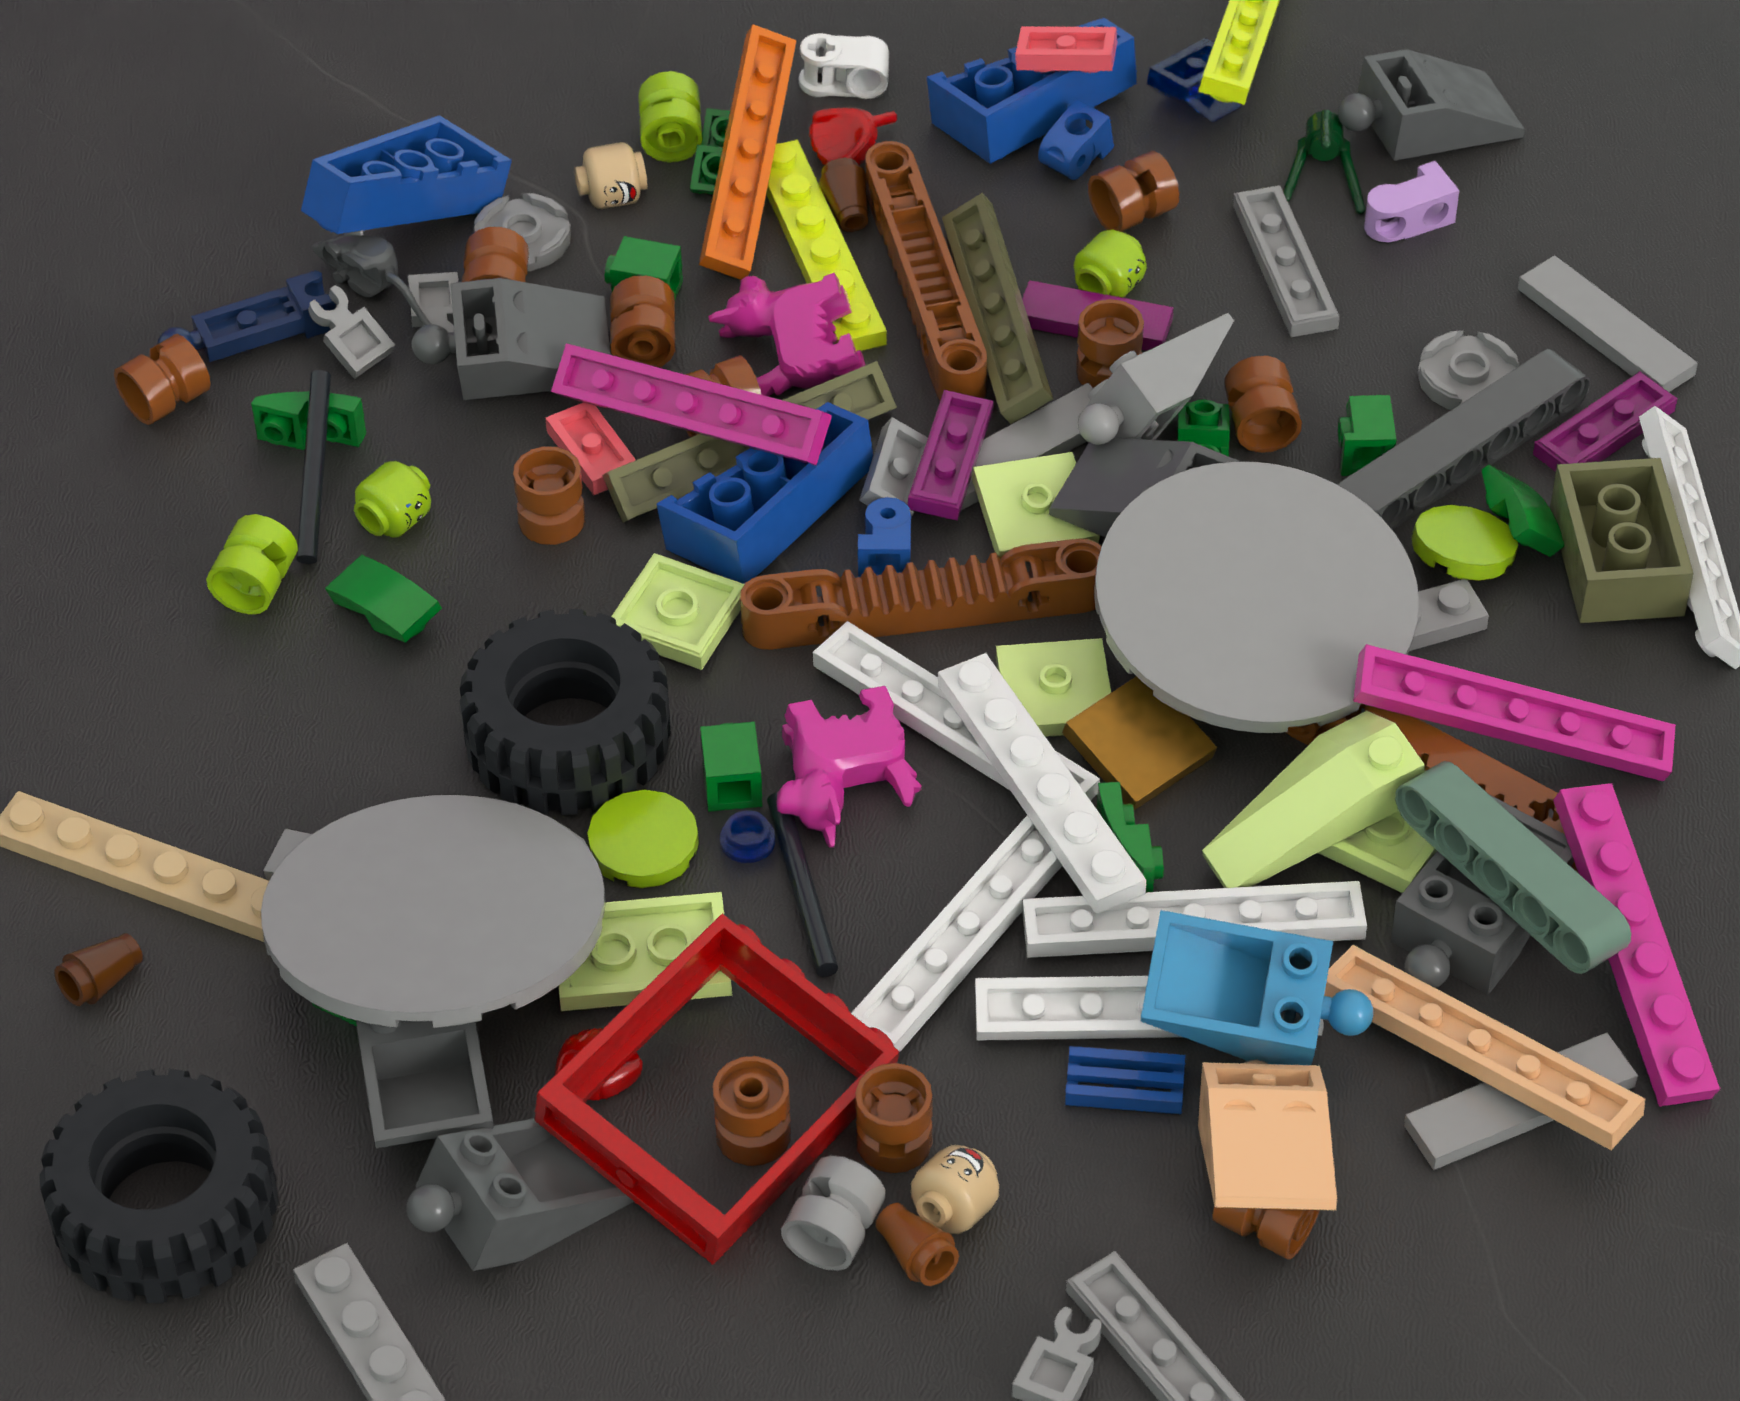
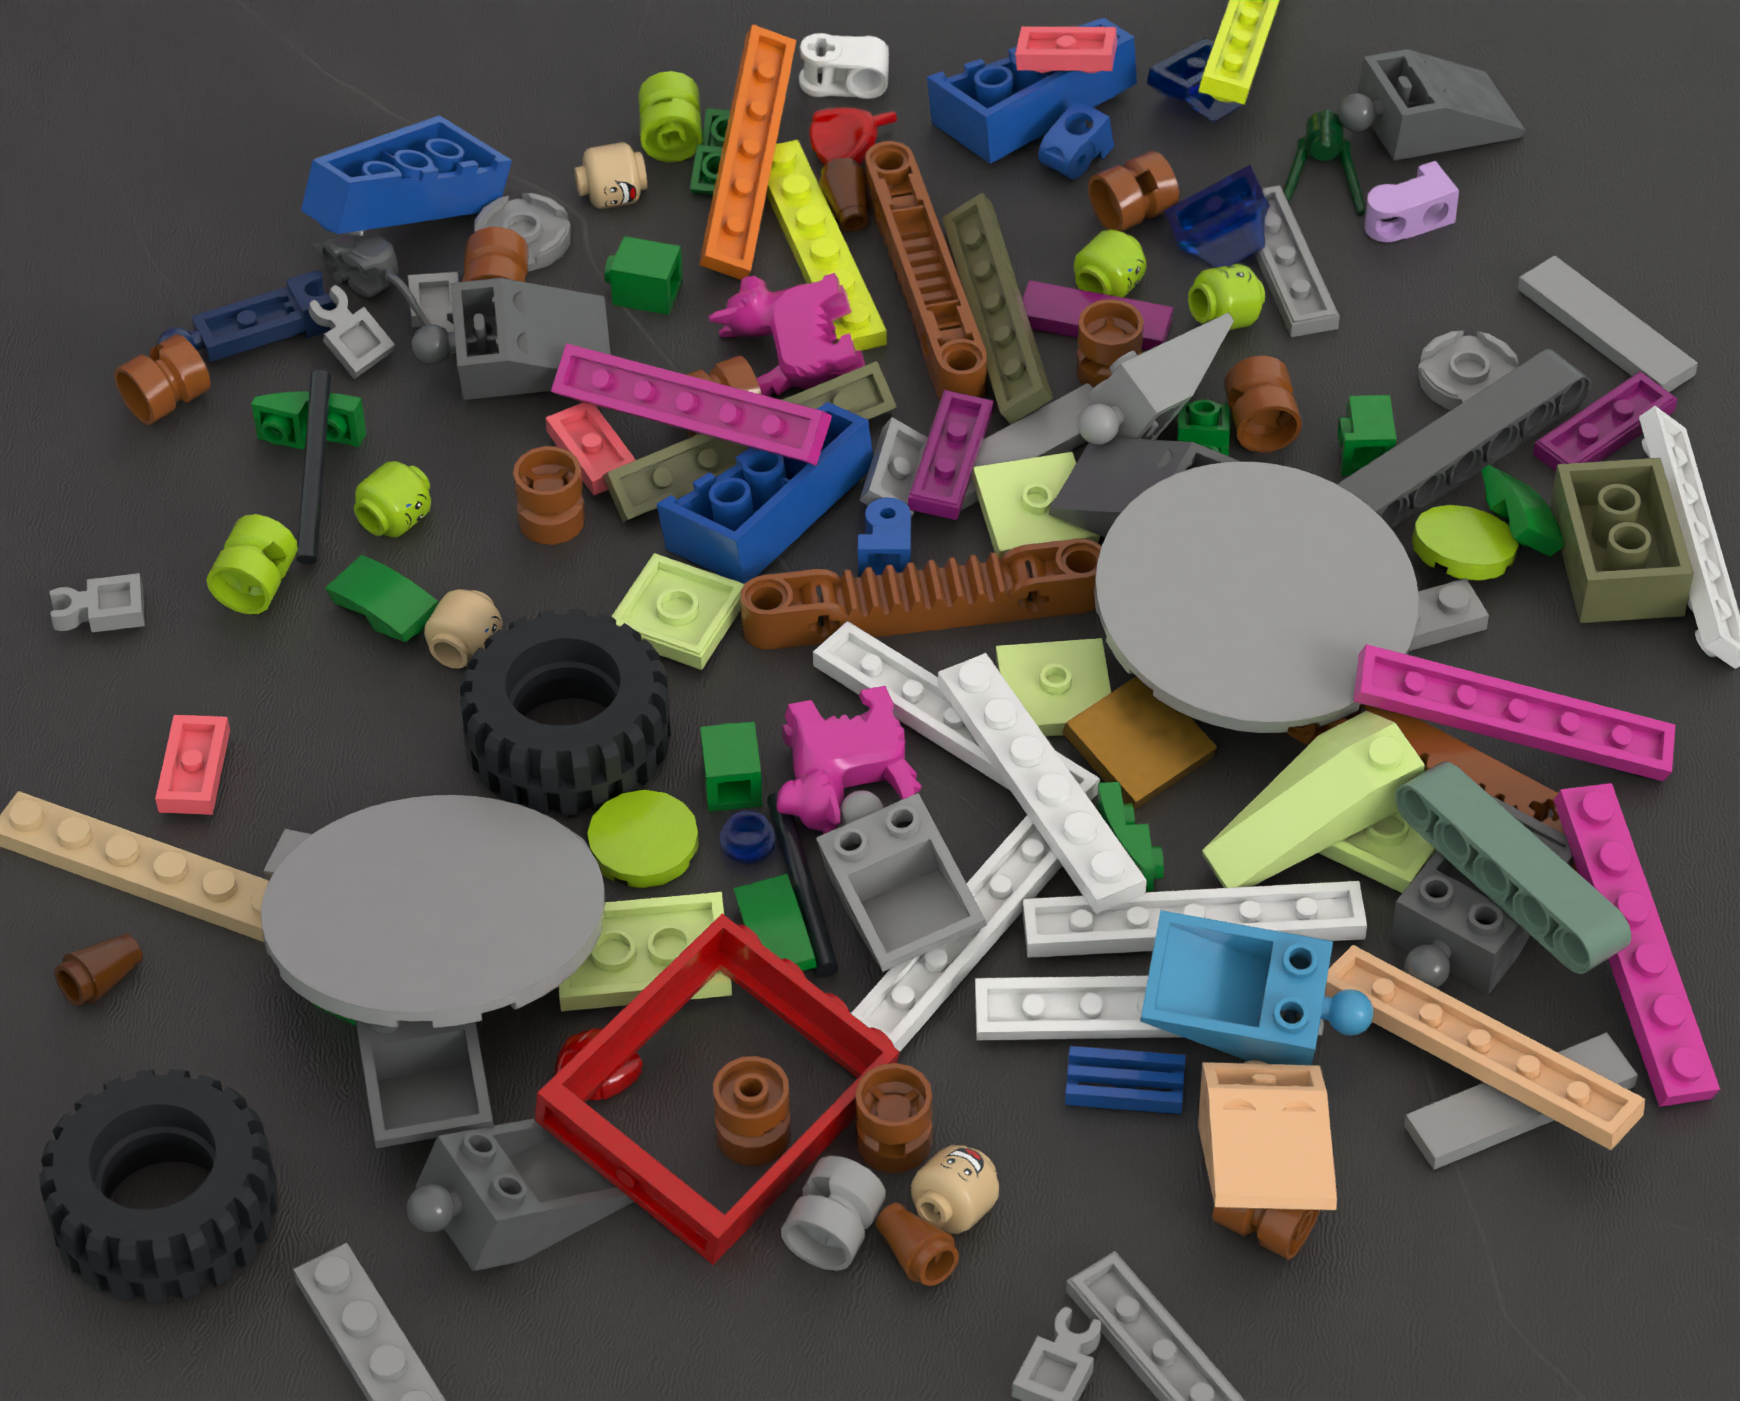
dark orange wheel [611,276,675,368] -> none
none -> light grey plate [50,573,145,632]
none -> coral plate [155,715,230,815]
none -> tan head [424,589,503,669]
none -> green slope [733,874,817,971]
none -> light grey slope [816,791,987,972]
none -> clear blue slope [1164,165,1270,268]
none -> lime head [1188,264,1265,330]

